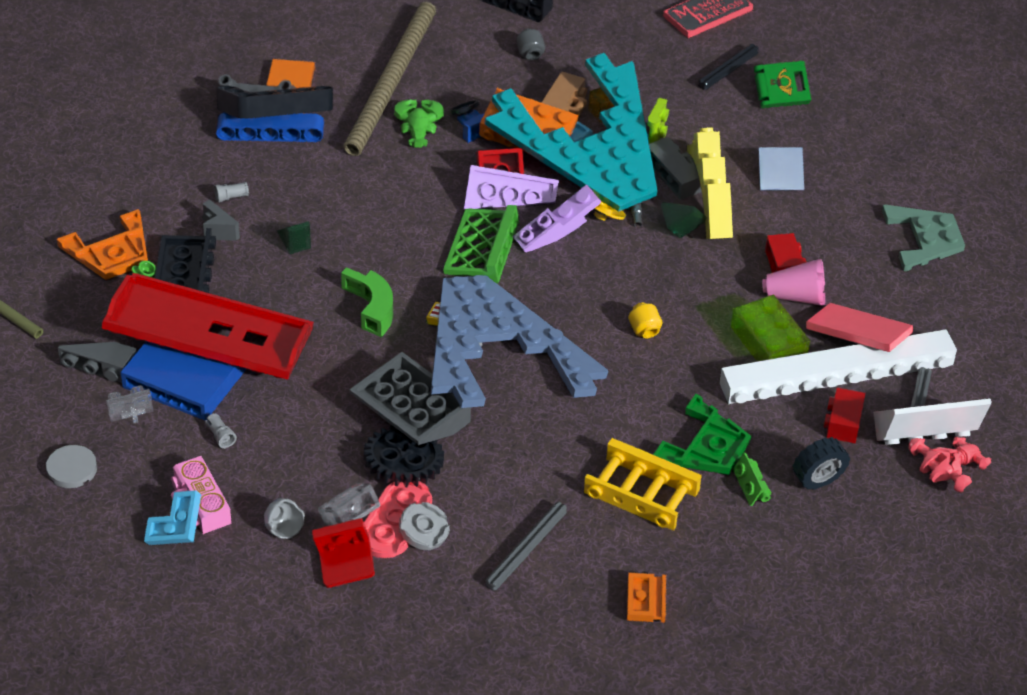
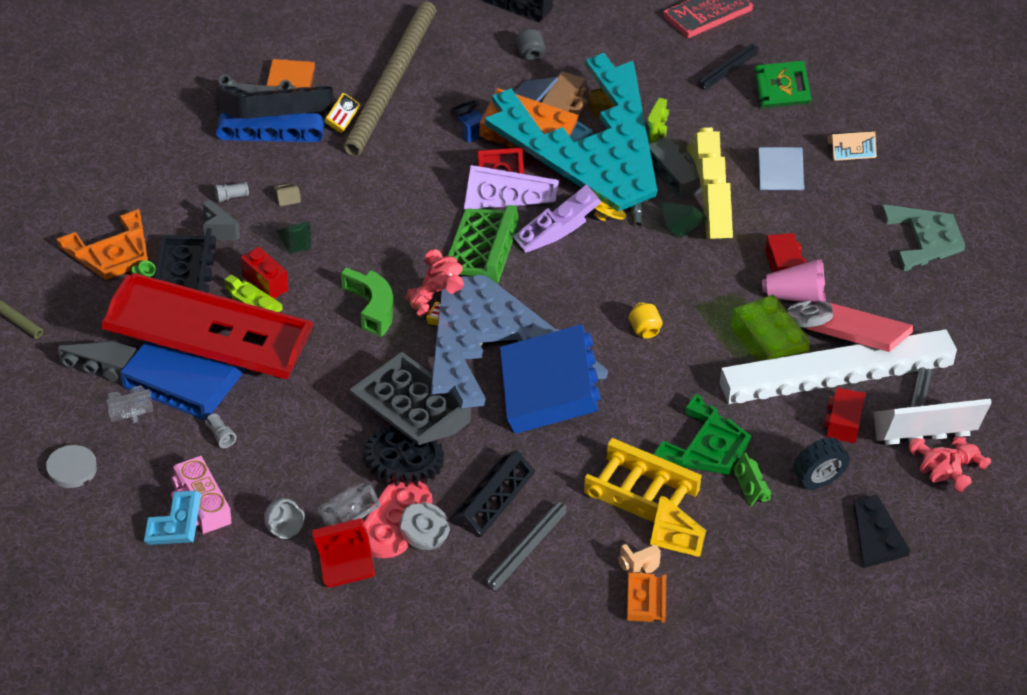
bright green animal [394,100,444,148] -> none
none -> lime hinge [224,275,282,312]
none -> red piece [240,247,288,298]
none -> dark tan slope [273,182,301,206]
none -> slope [324,92,361,134]
none -> coral piece [405,249,464,317]
none -> black fence [449,450,536,538]
none -> blue brick [500,324,601,433]
none -> sand blue piece [514,77,558,102]
none -> light nougat bracket [618,544,661,574]
none -> yellow wing [650,496,706,557]
none -> light grey tile [786,300,833,328]
none -> panel [827,132,876,161]
none -> black wing [854,494,910,568]

